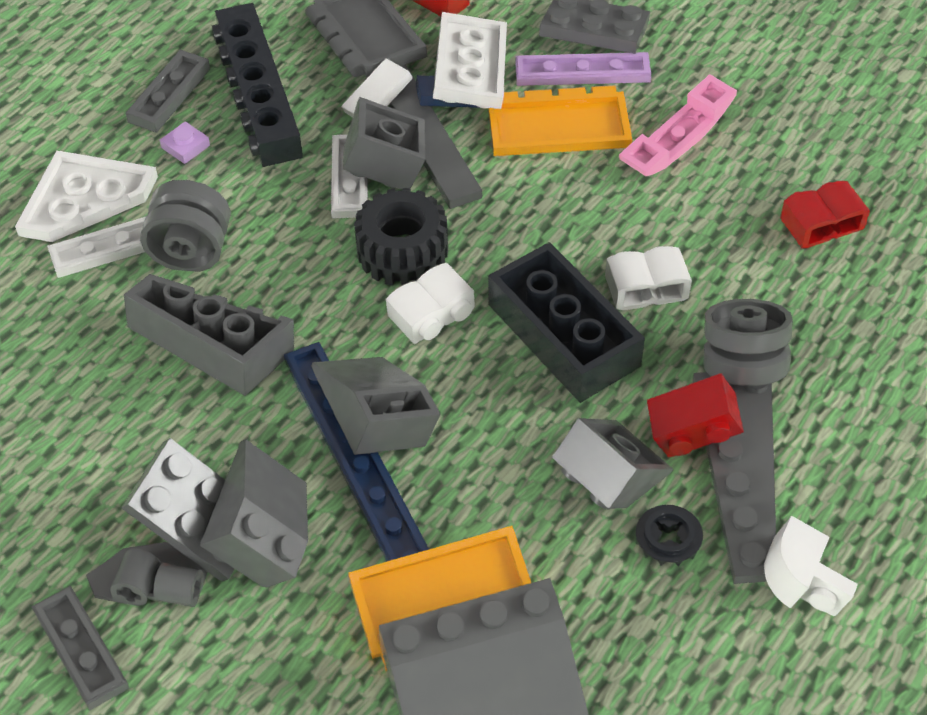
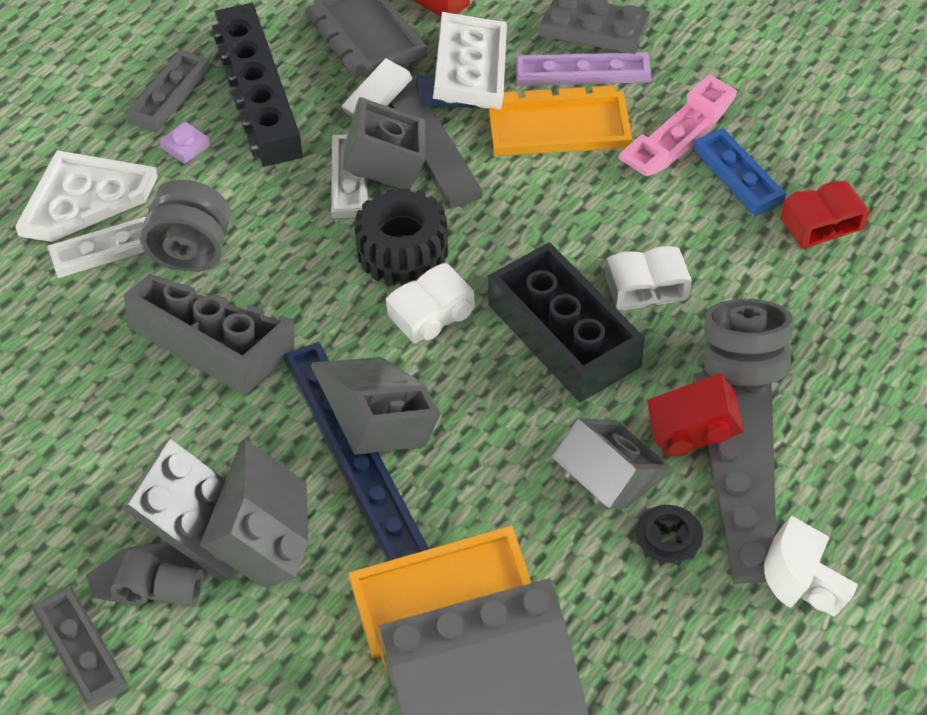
none -> blue plate [693,128,786,217]

